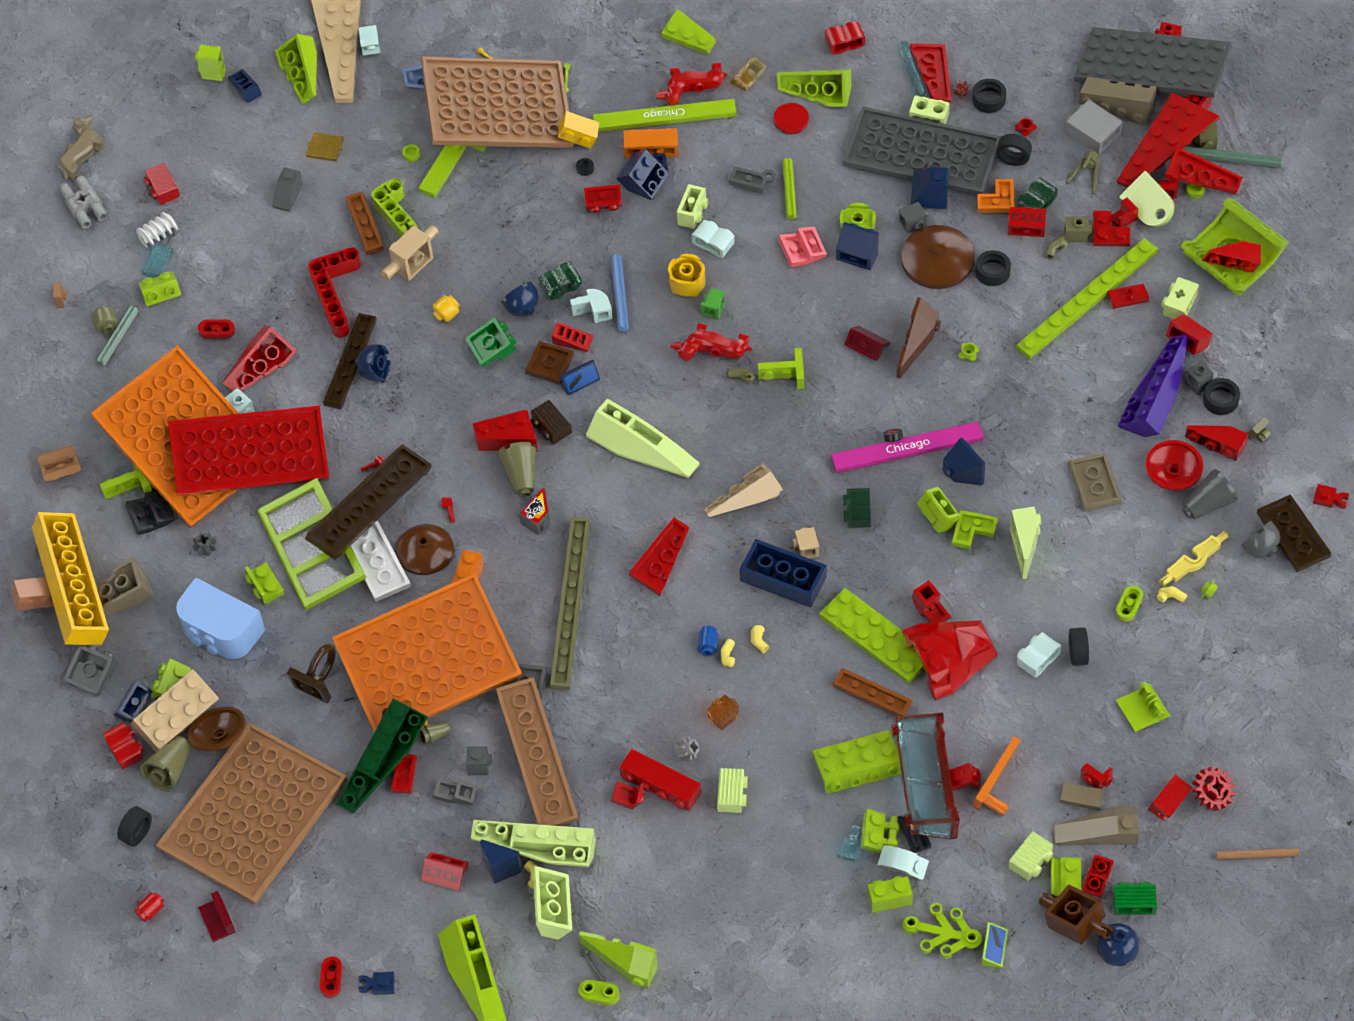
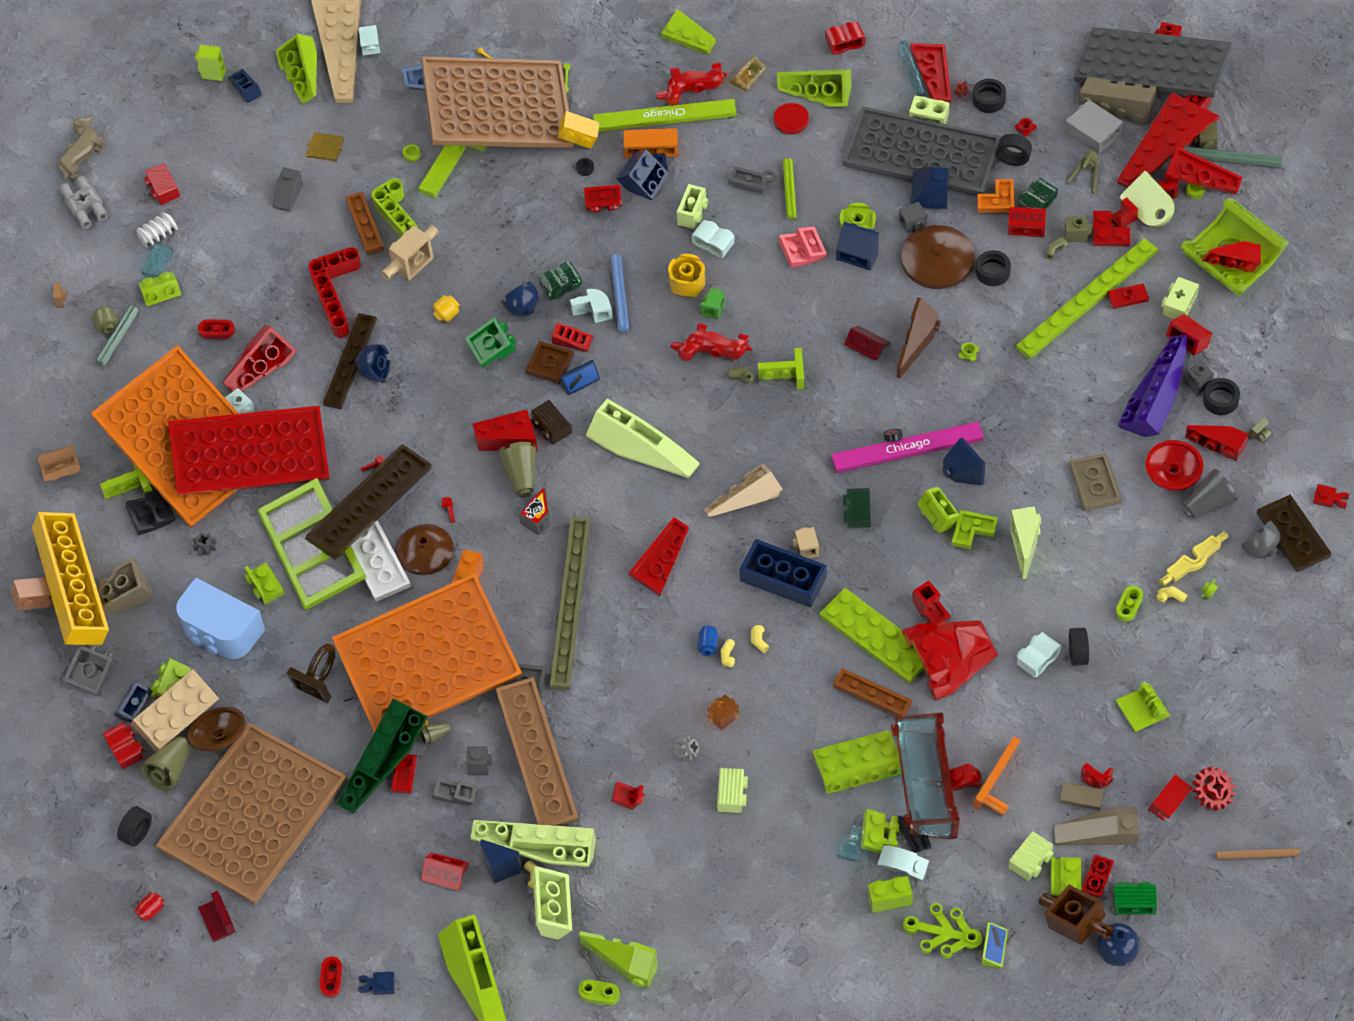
red brick [619,748,702,811] -> none

